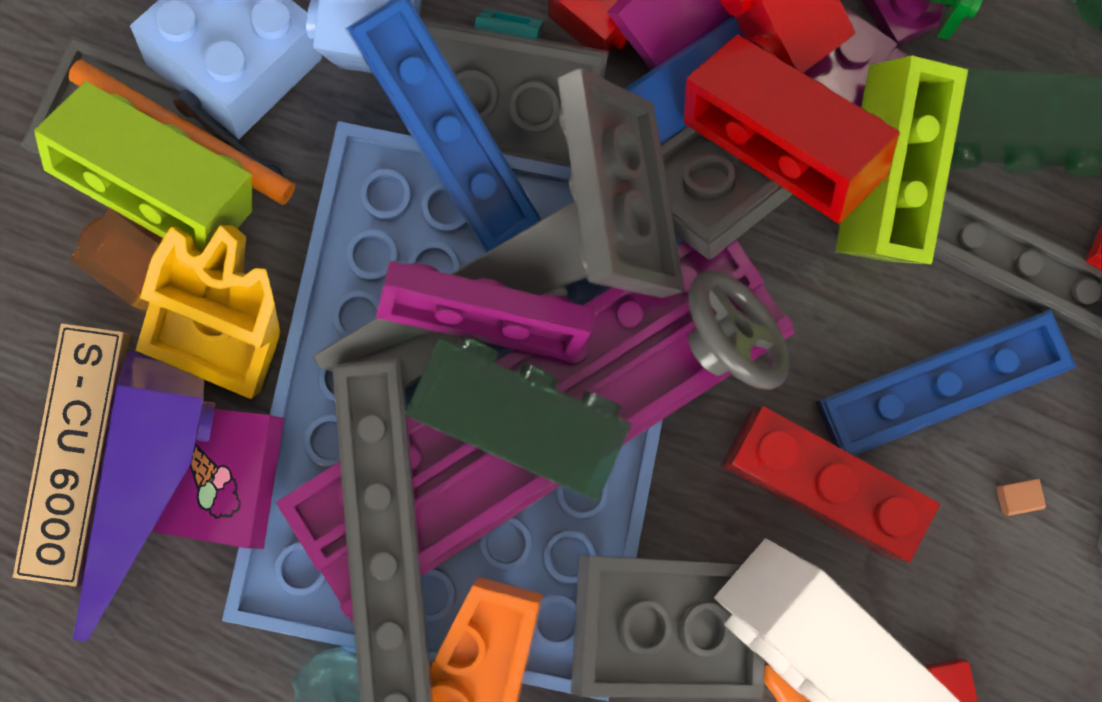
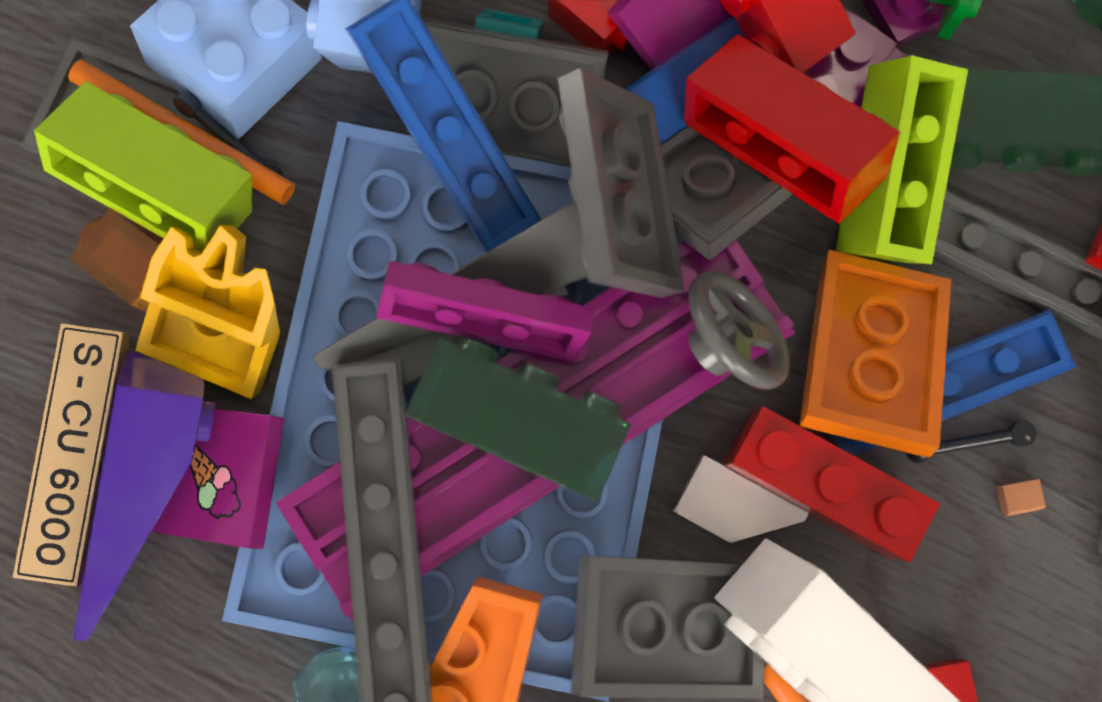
none -> white tile [672,455,809,543]
none -> orange plate [799,250,951,458]
none -> black hinge [906,421,1036,463]

